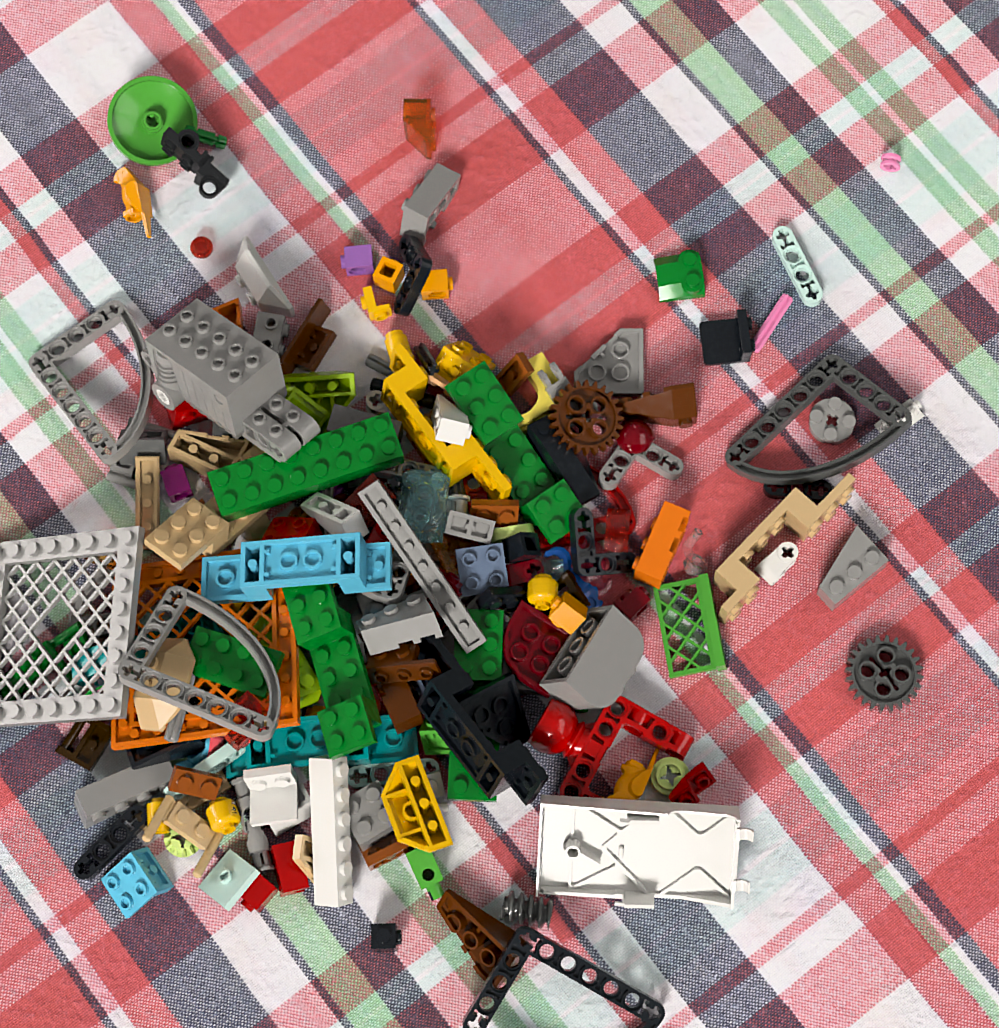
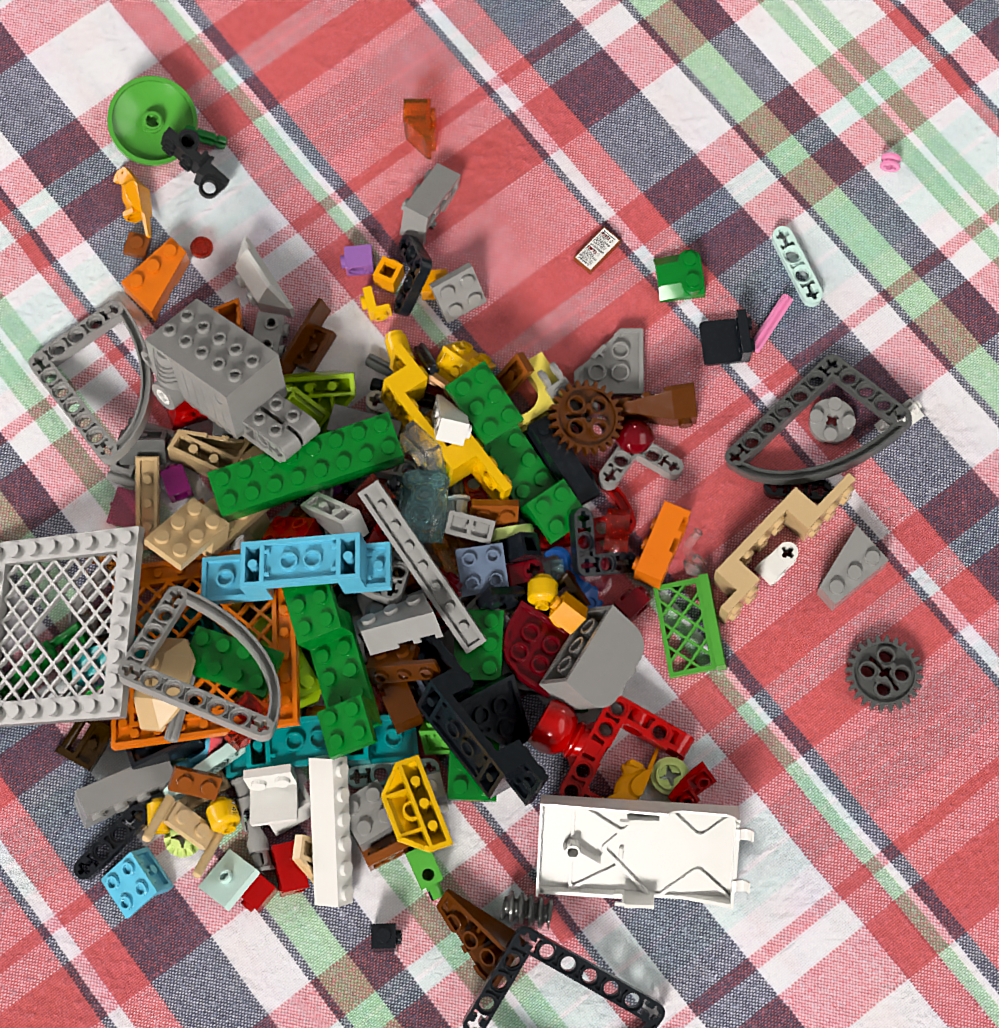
none -> clear pink piece [106,487,135,528]
none -> orange wedge [121,237,190,322]
none -> dark orange plate [123,231,152,260]
none -> clear slope [399,421,447,480]
none -> light grey plate [429,263,487,323]
none -> tile [574,227,621,274]

